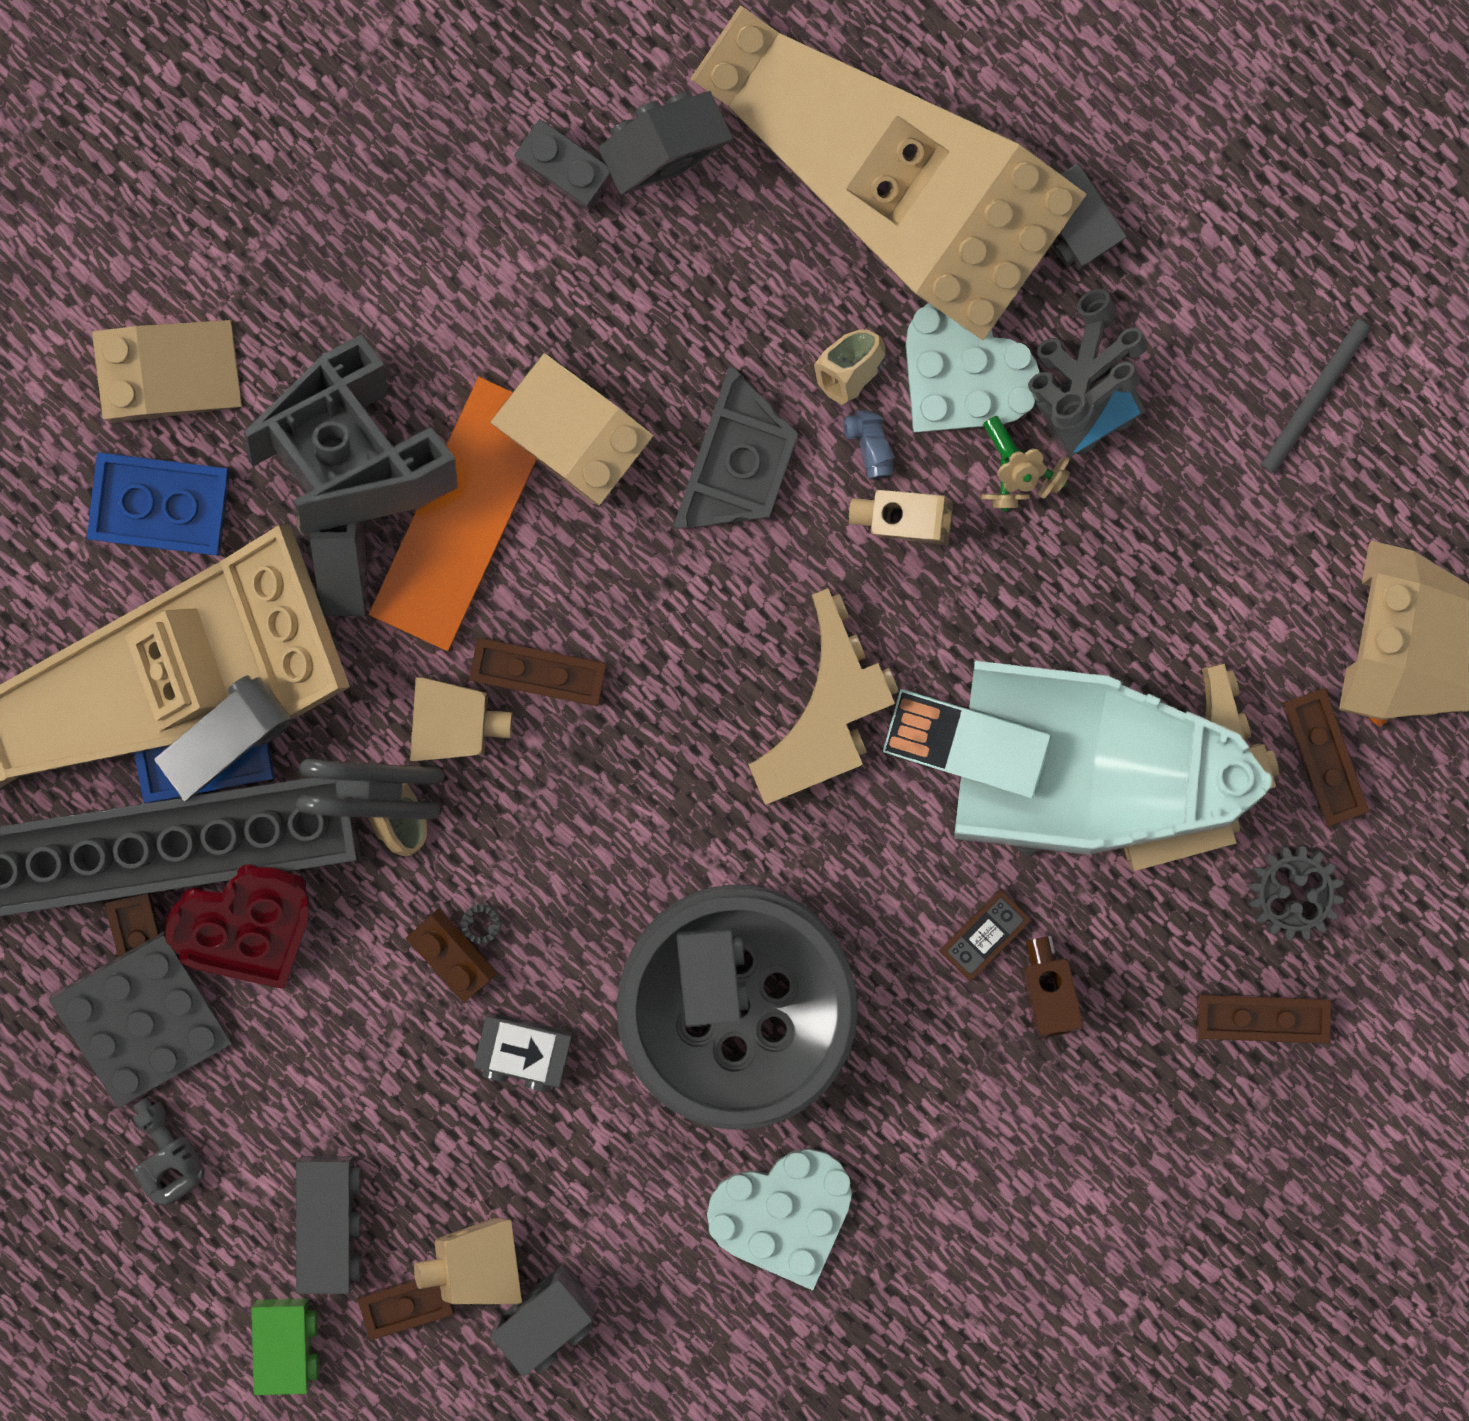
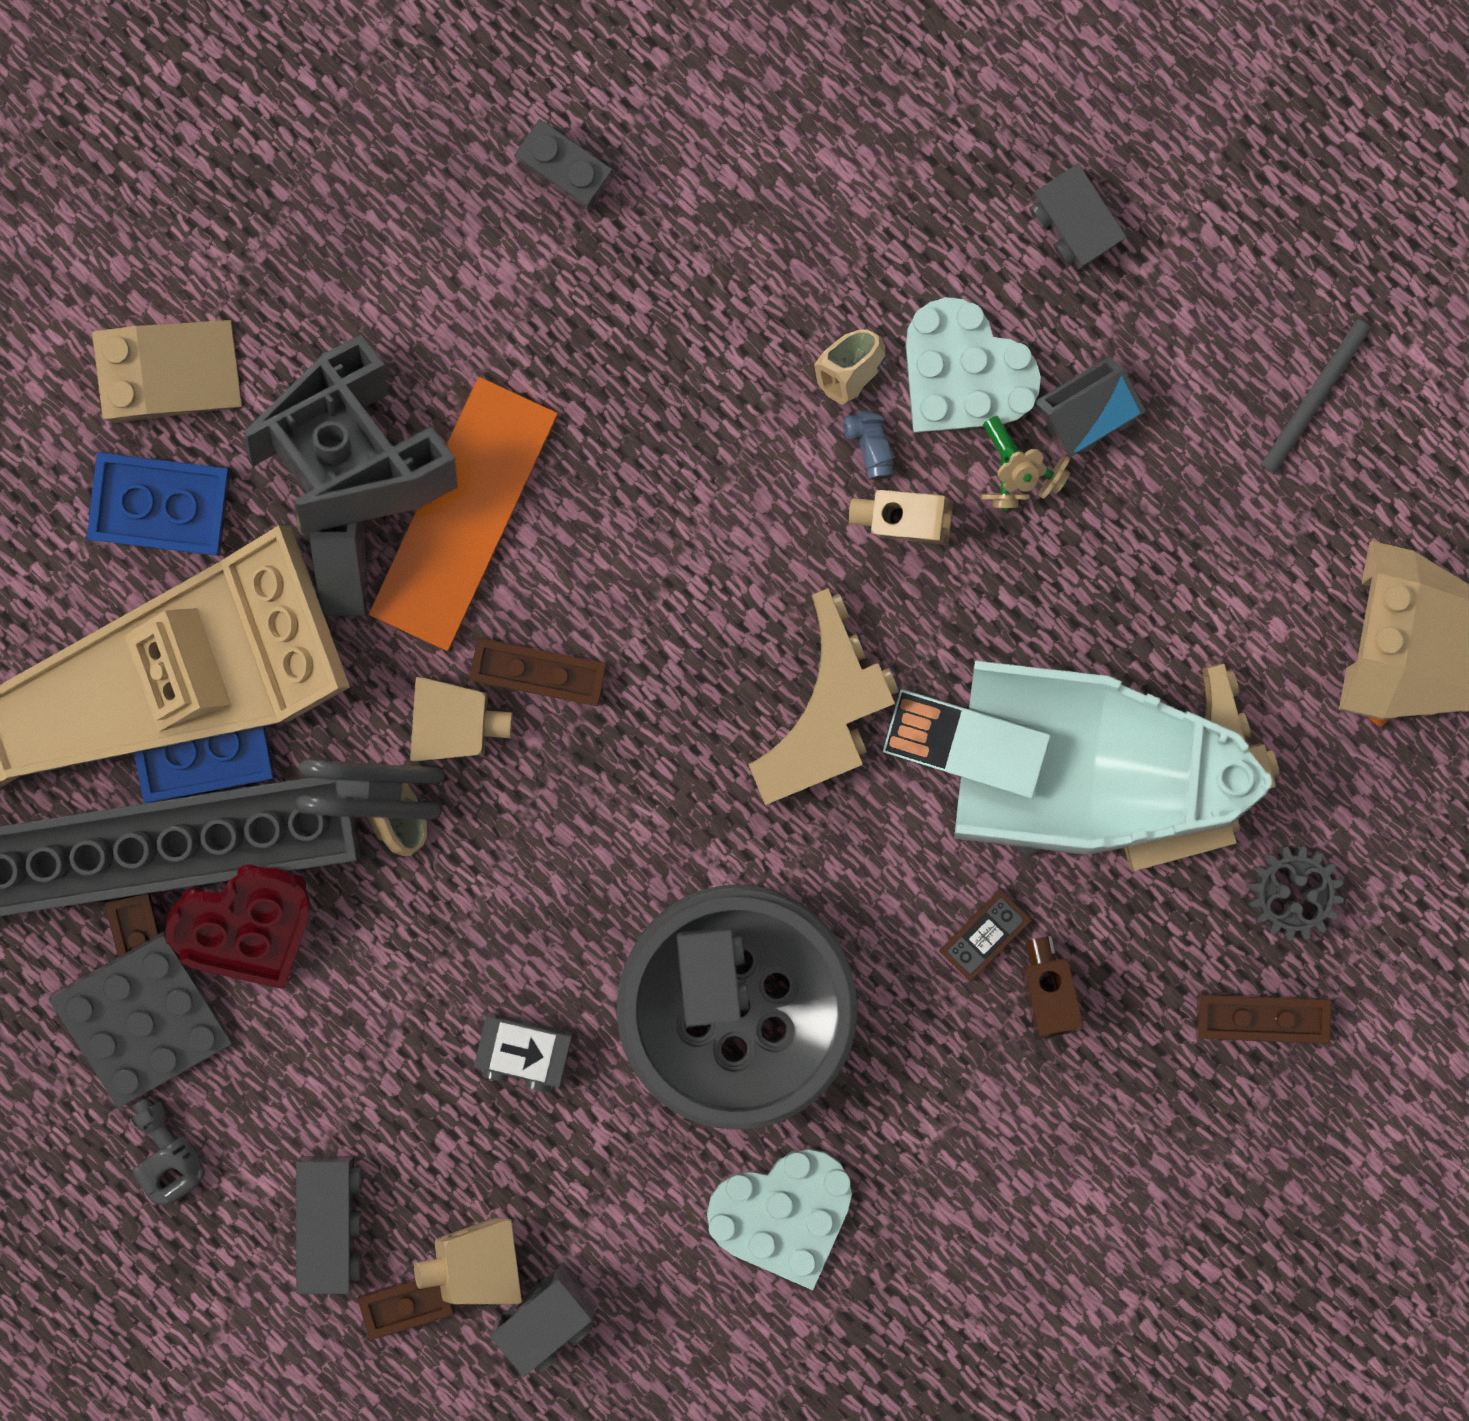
door [154,675,293,801] -> none
bright green brick [251,1298,320,1395] -> none
reddish brown plate [406,908,497,1003] -> none
dark grey bush [461,904,502,944] -> none
tan slope [490,353,654,505] -> none
dark grey brick [598,90,733,195] -> none
dark grey wing [673,367,798,529] -> none
tan wing [690,6,1087,341] -> none
dark grey plant [1028,289,1148,434] -> none
reddish brown plate [1281,688,1369,826] -> none

